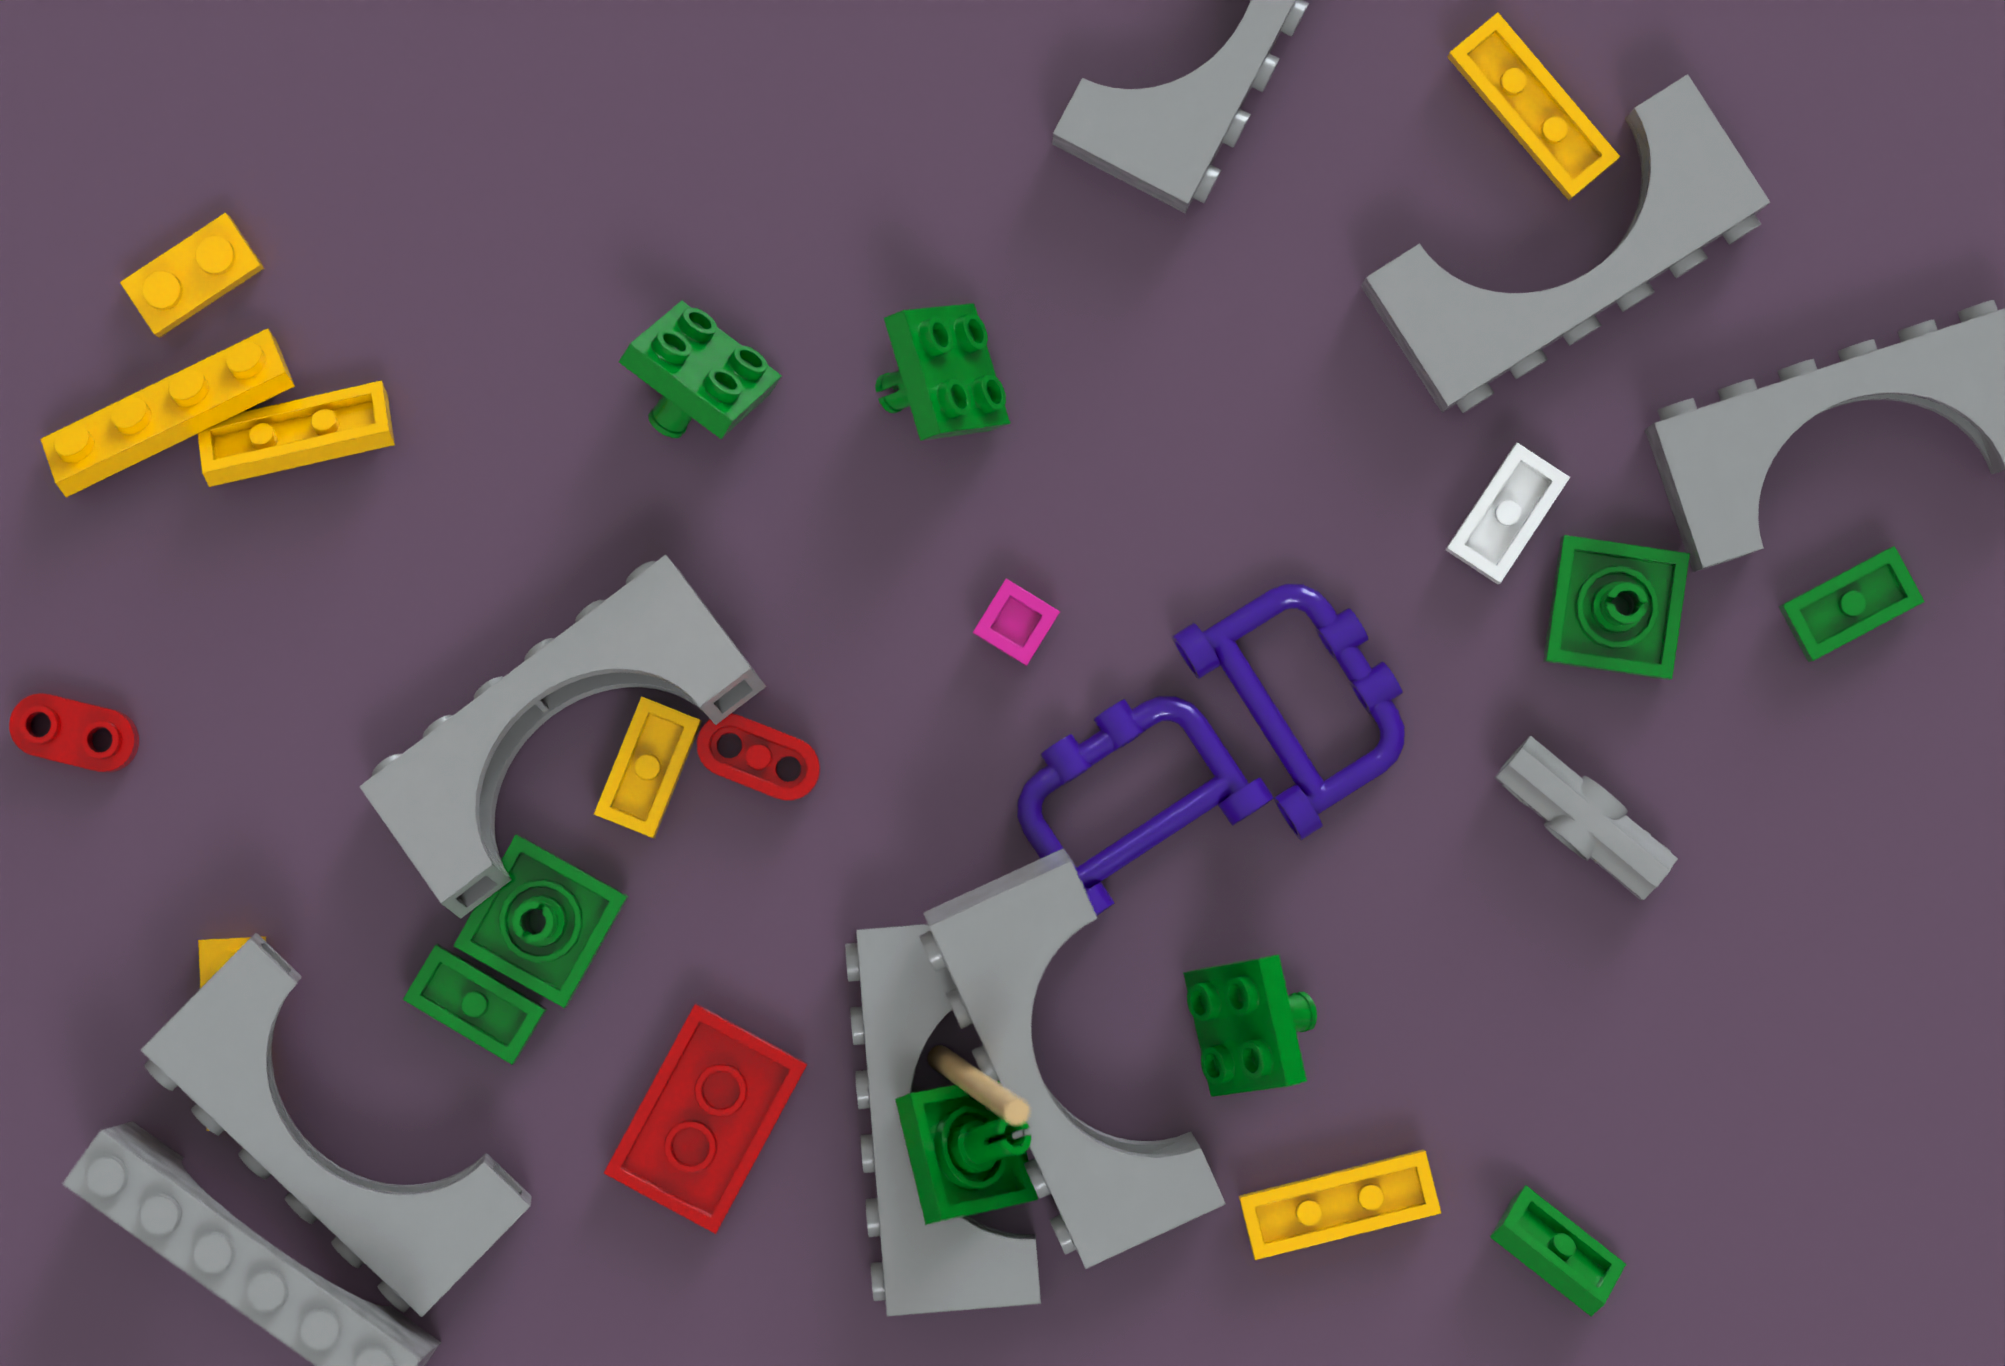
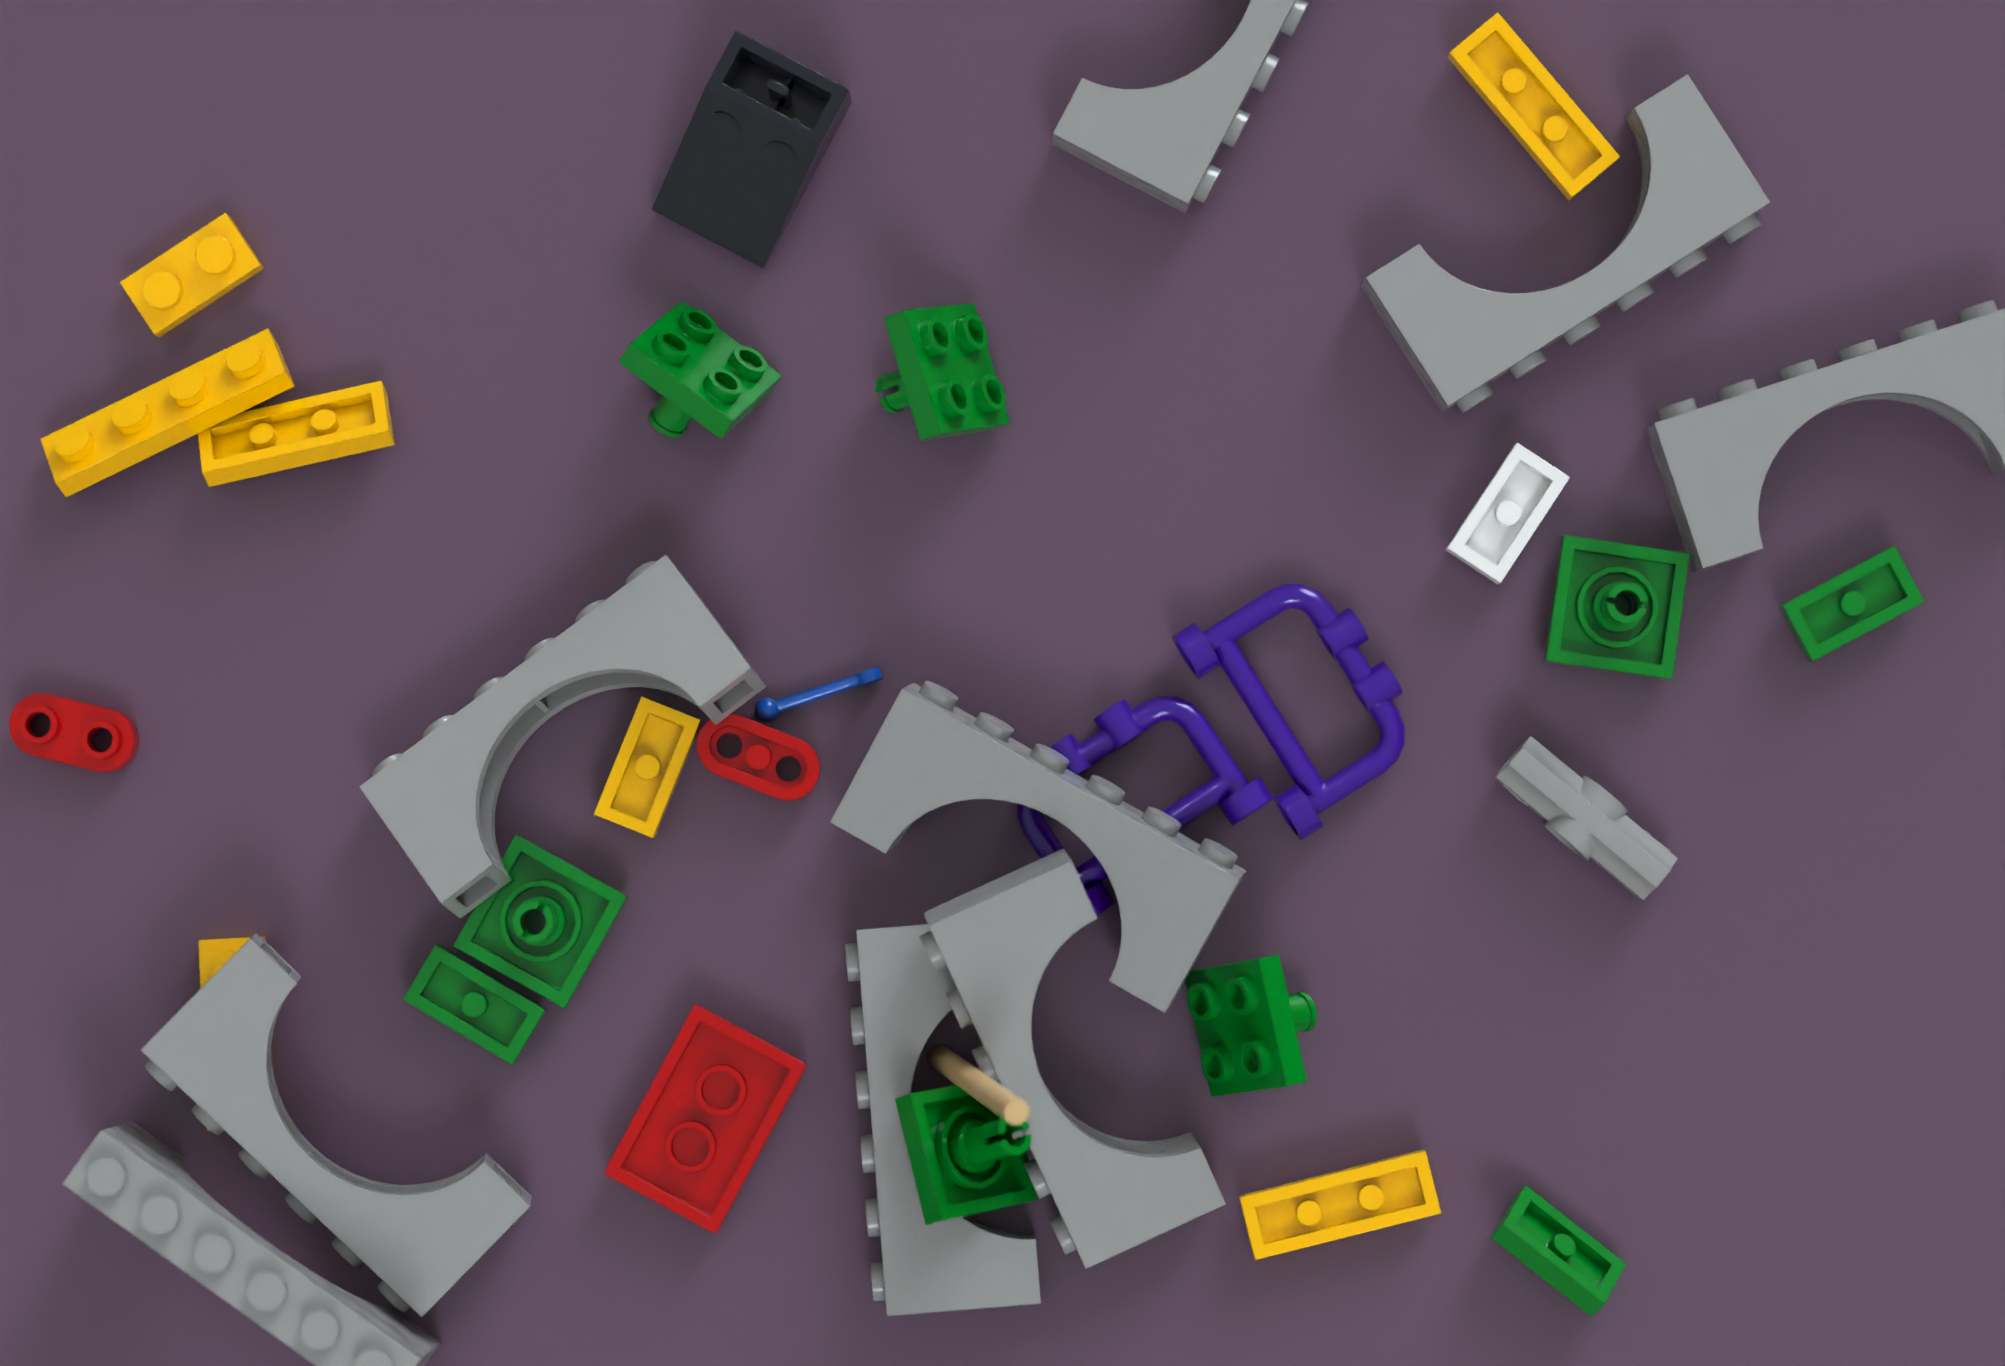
dark pink plate [973,578,1060,667] -> none
none -> black slope [652,30,852,269]
none -> blue hinge [755,667,883,722]
none -> light grey arch [830,681,1246,1013]

